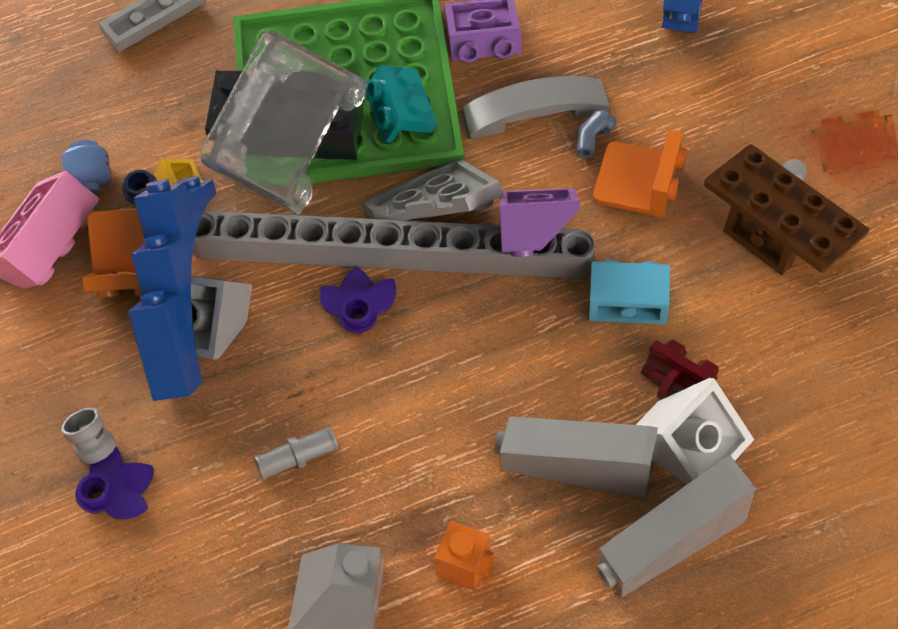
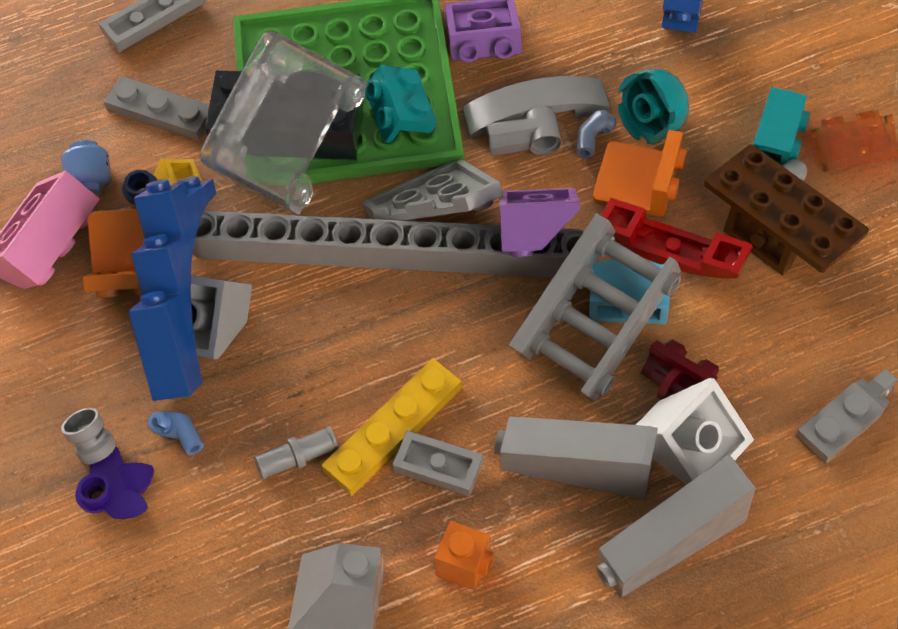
dark purple plate [320,266,396,334] -> none
none -> light grey plate [104,76,209,141]
none -> medium blue arm [148,411,204,455]
none -> yellow plate [321,358,462,497]
none -> light grey plate [392,430,484,497]
none -> light grey piece [486,107,562,156]
none -> light grey fence [509,213,681,402]
none -> red slope [601,198,753,279]
none -> teal cylinder [617,68,689,144]
none -> teal brick [753,87,811,165]
none -> light grey hinge [796,369,898,464]

